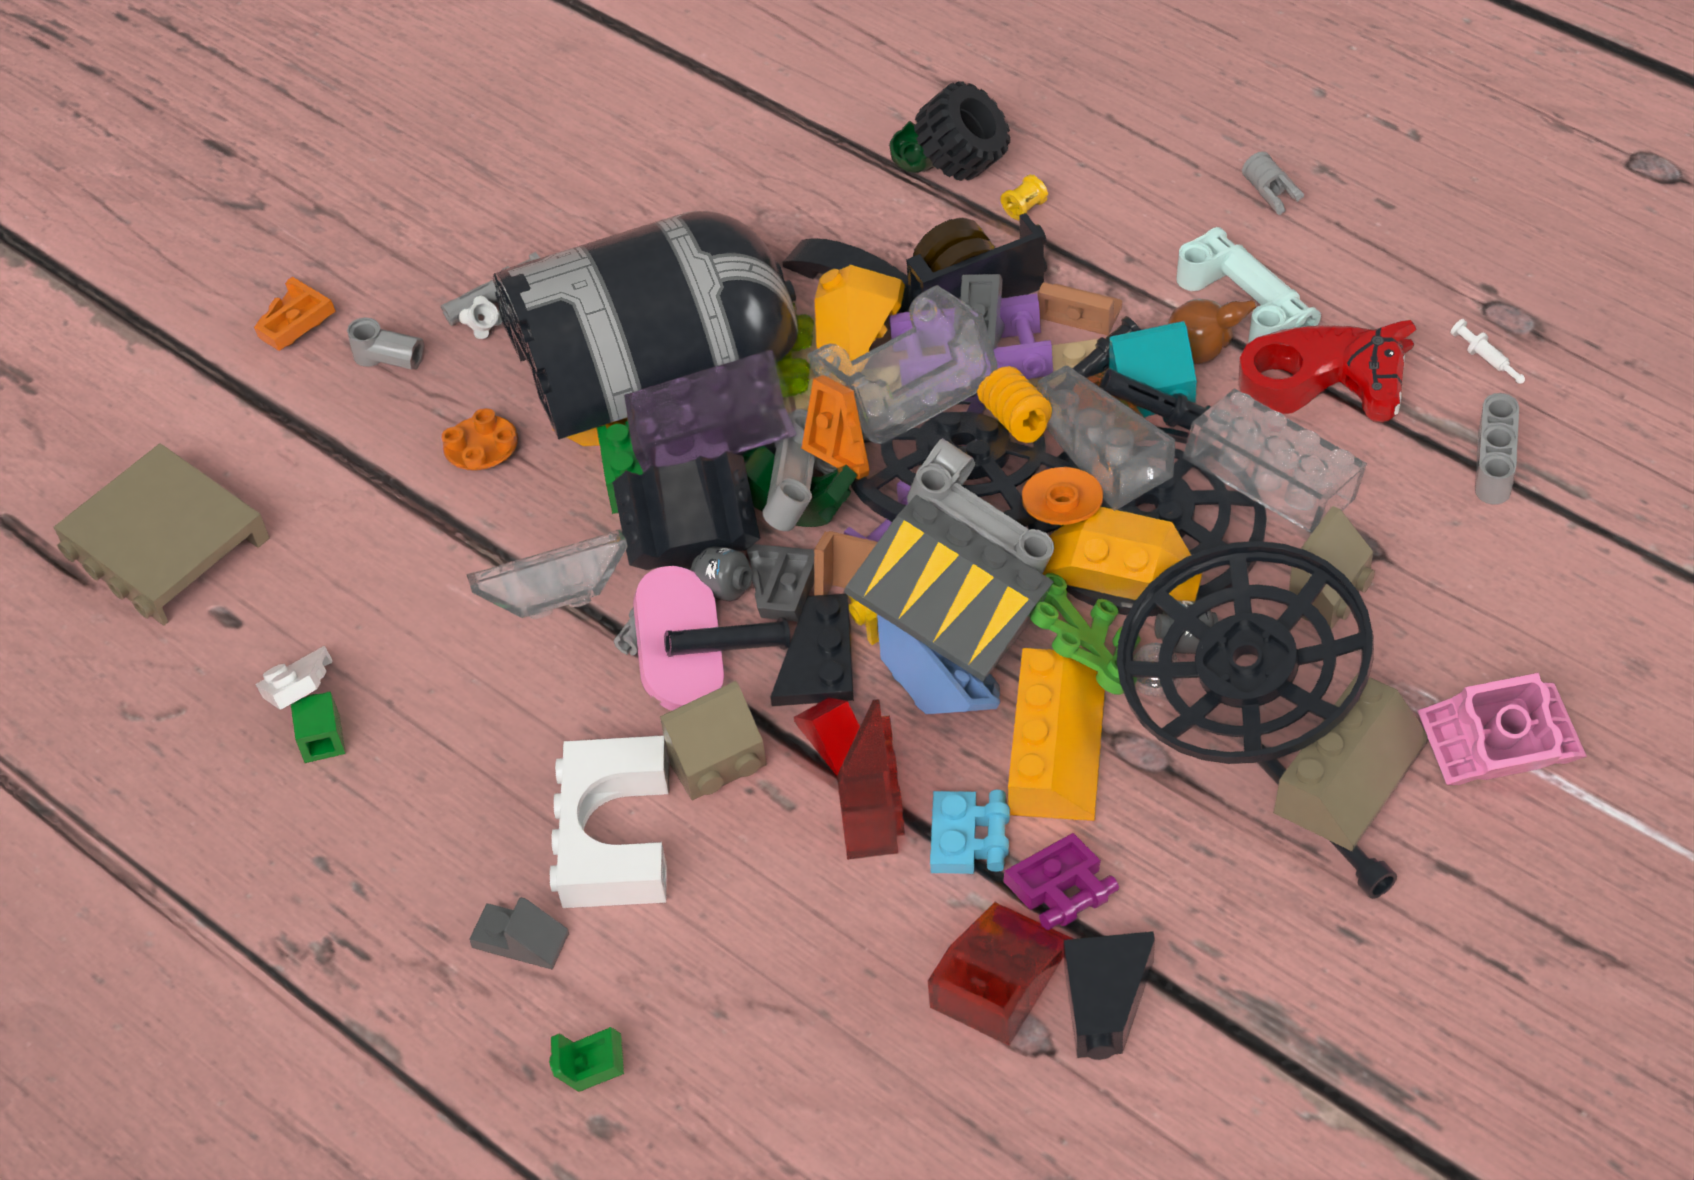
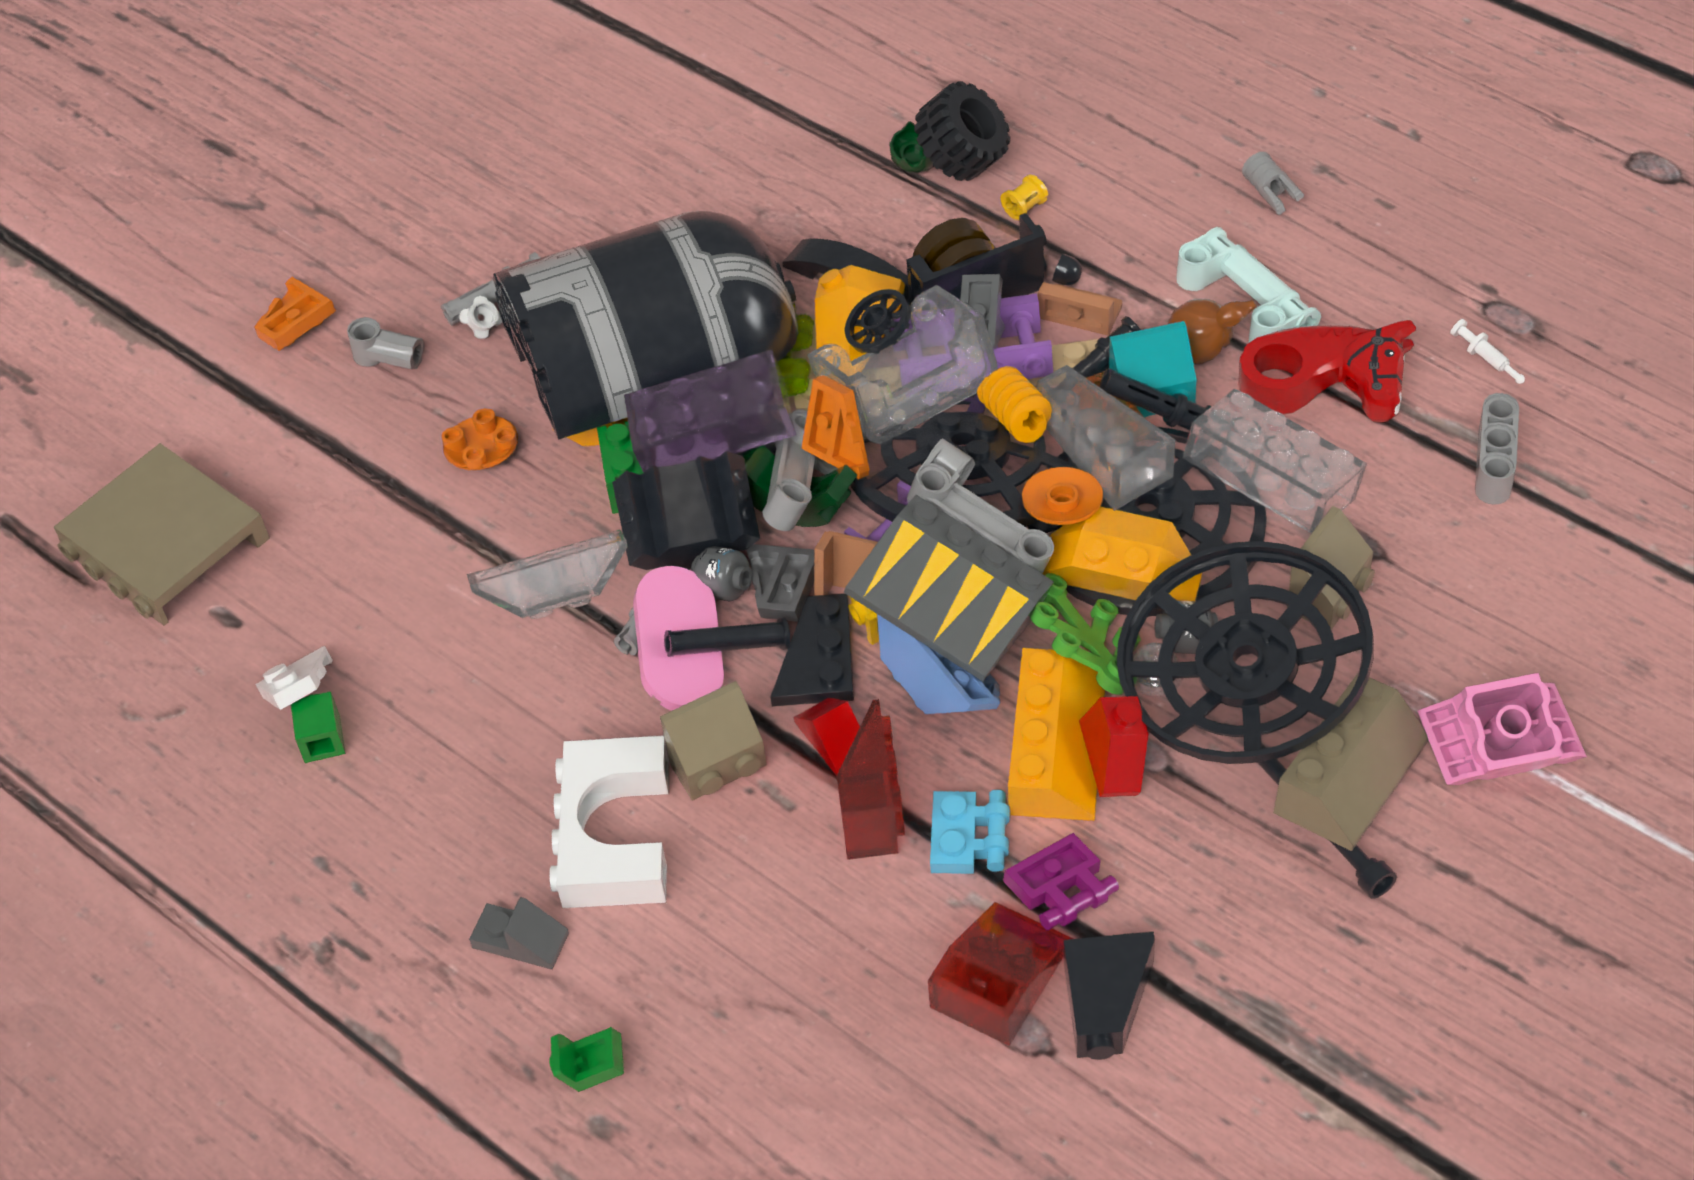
none -> black wheel [845,289,912,354]
none -> black hinge [1052,253,1082,286]
none -> red slope [1079,696,1149,797]

